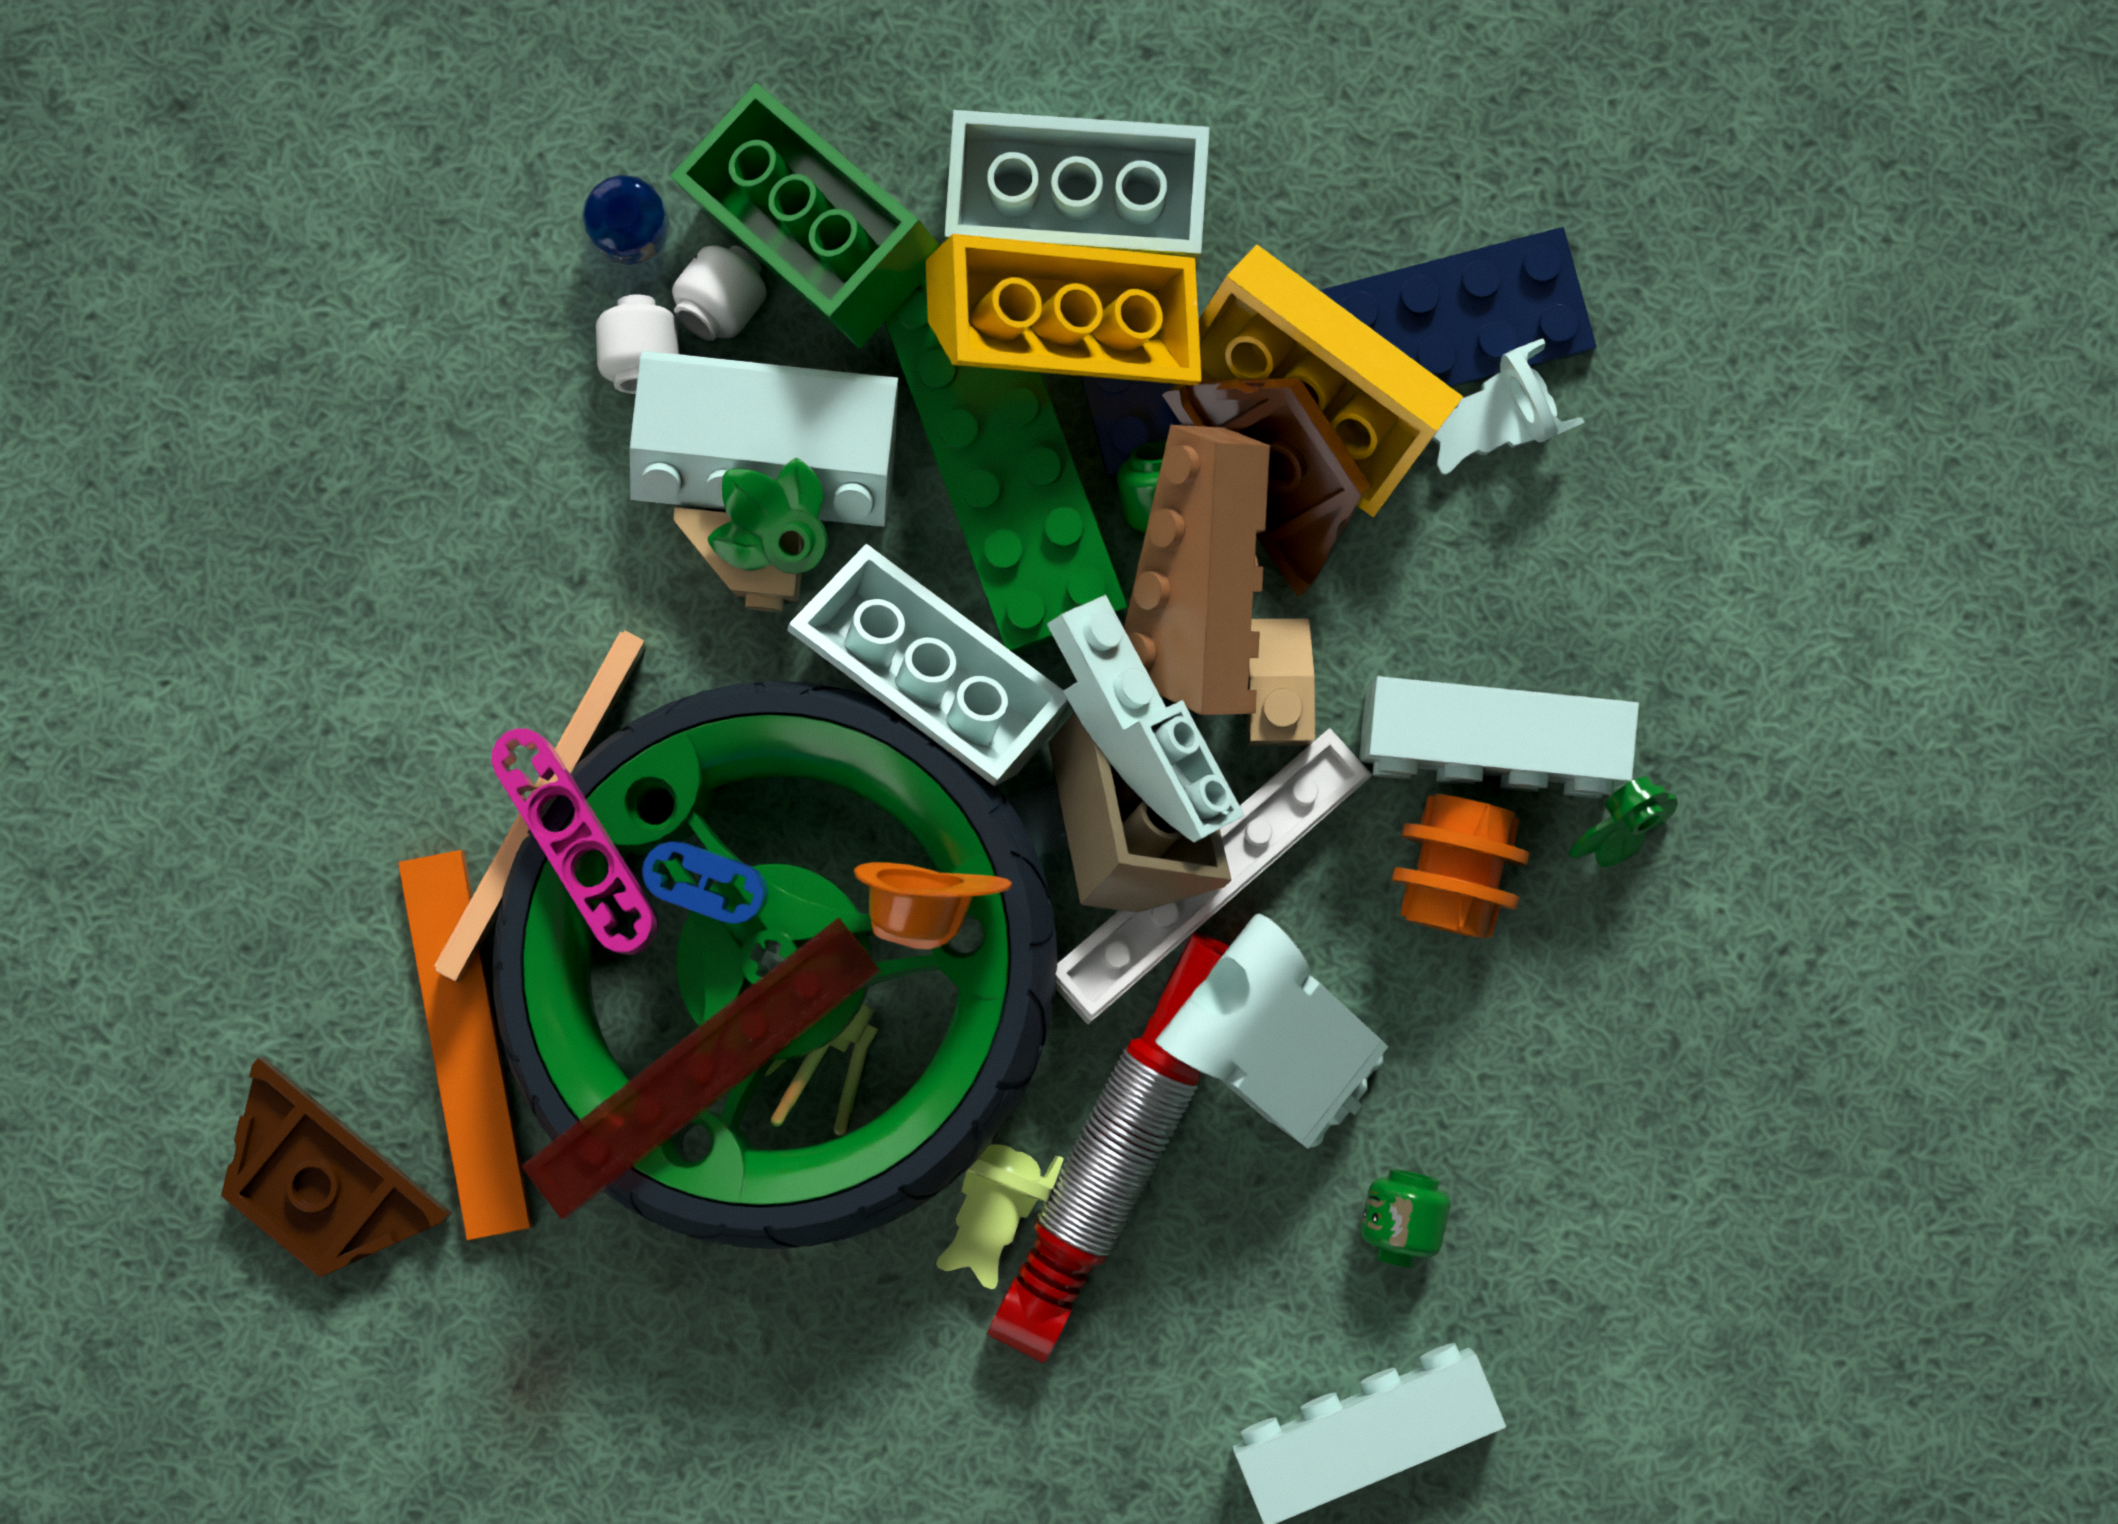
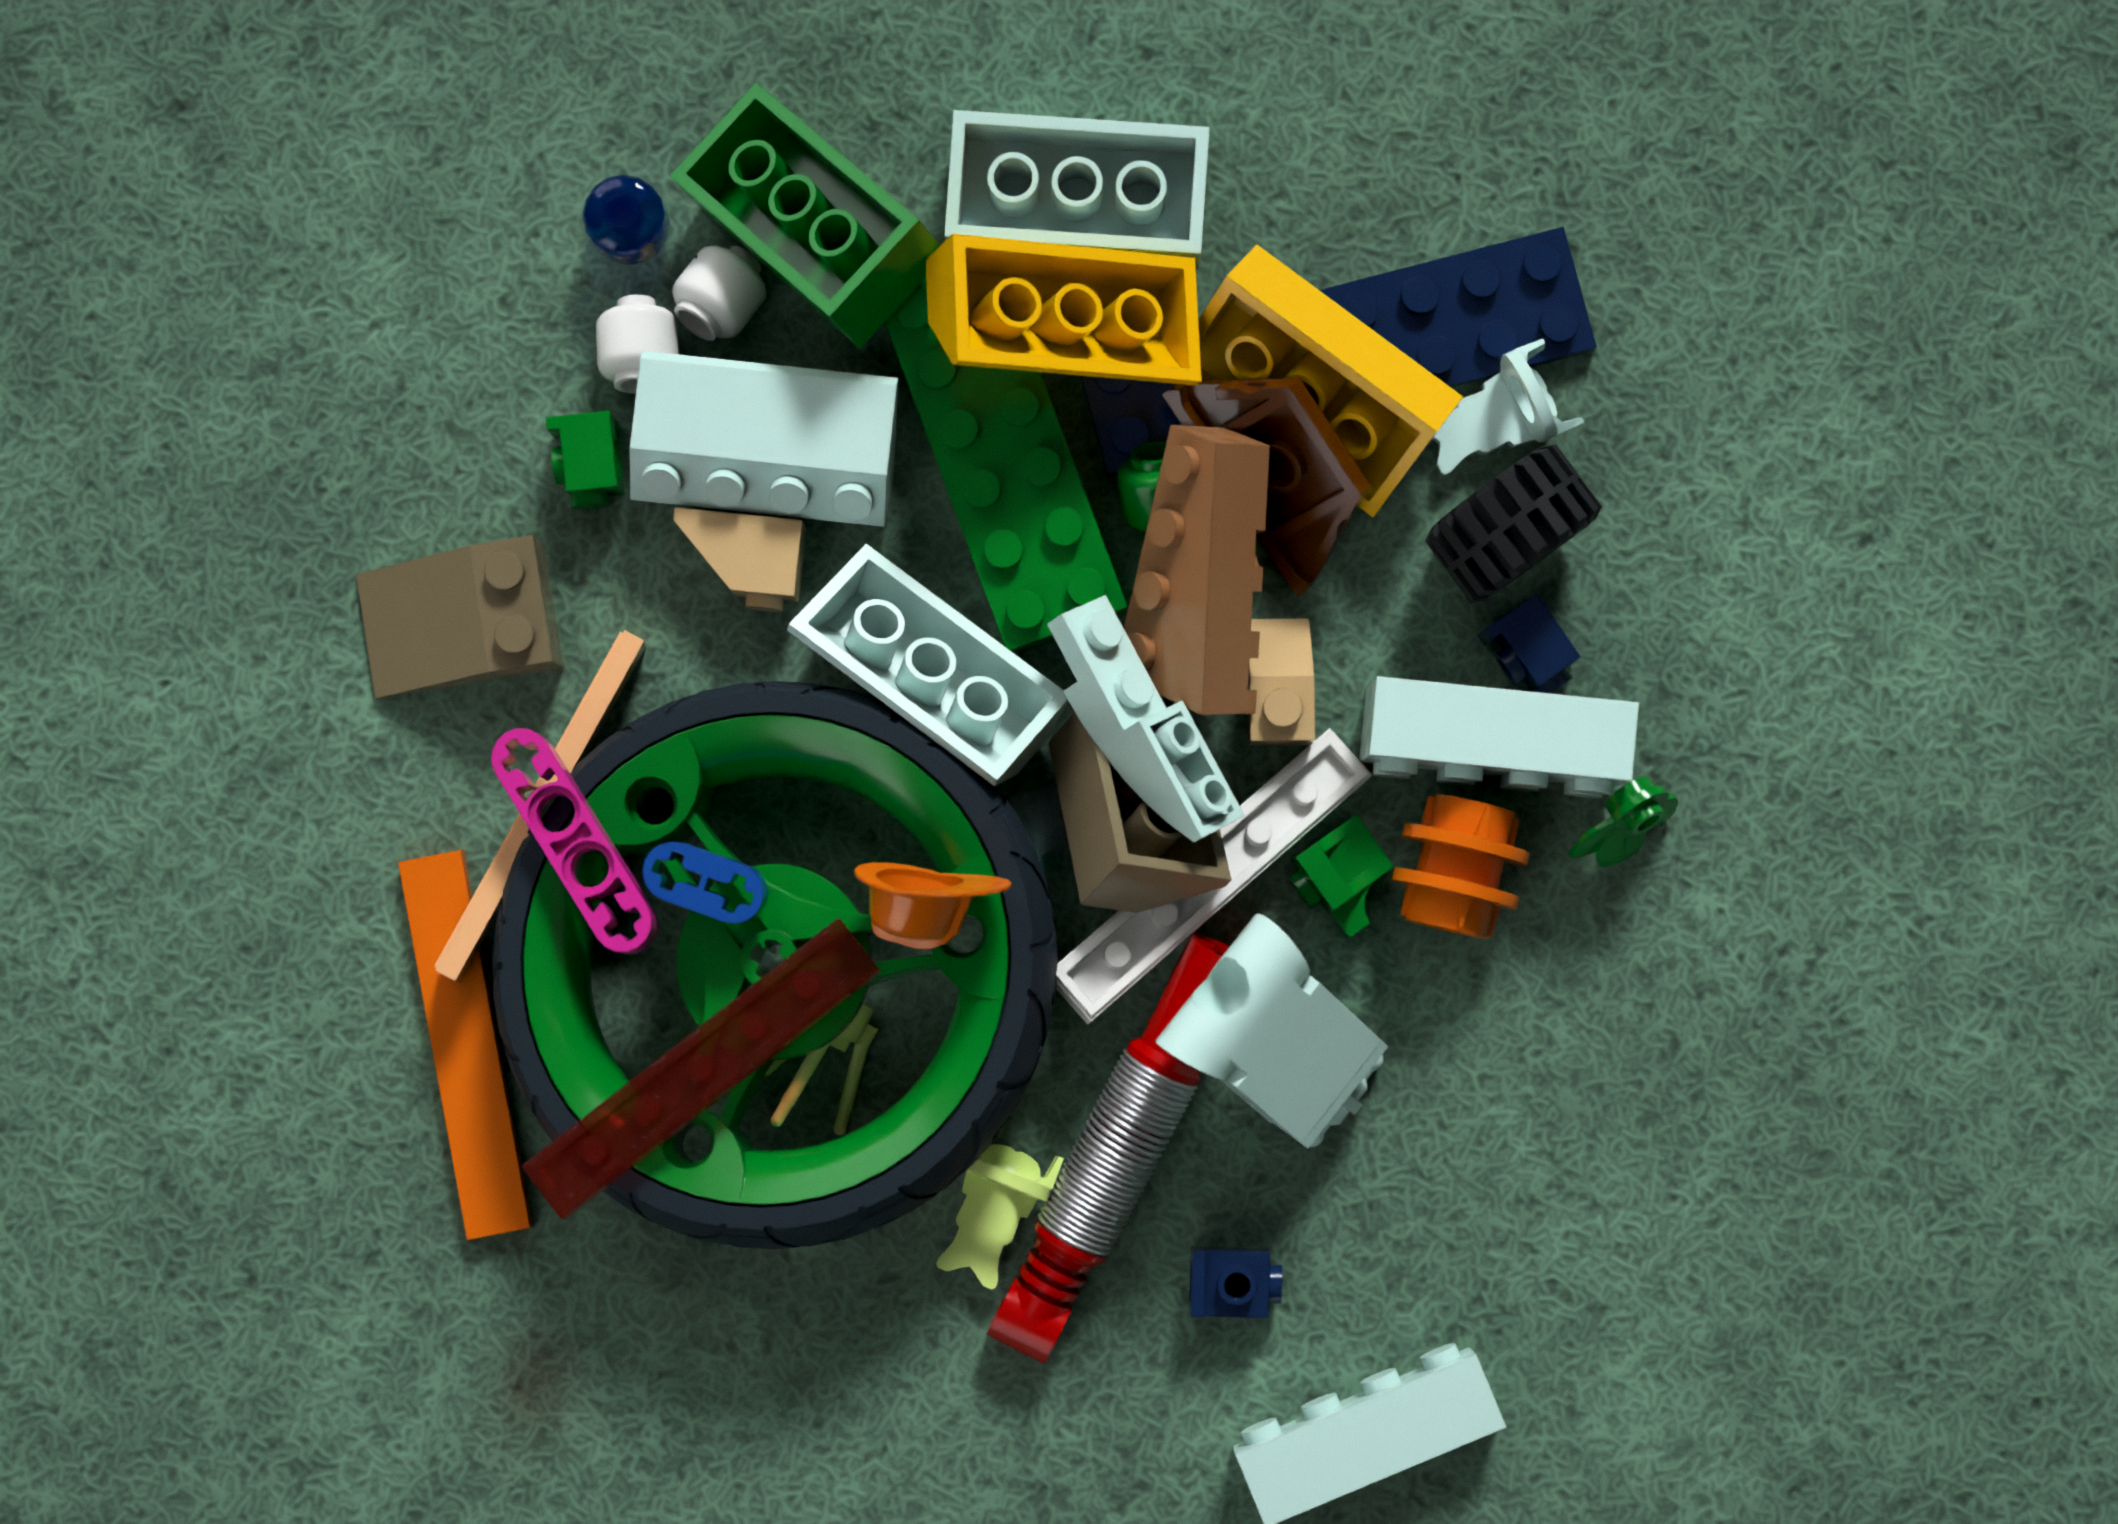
reddish brown wing [221,1057,452,1278] -> none
green plate [707,458,828,574] -> none
green head [1360,1168,1451,1268] -> none
none -> dark tan slope [356,535,564,699]
none -> green brick [545,410,625,510]
none -> dark blue brick [1189,1246,1282,1318]
none -> green brick [1288,814,1394,938]
none -> black tyre [1425,444,1602,603]
none -> dark blue brick [1477,594,1581,693]

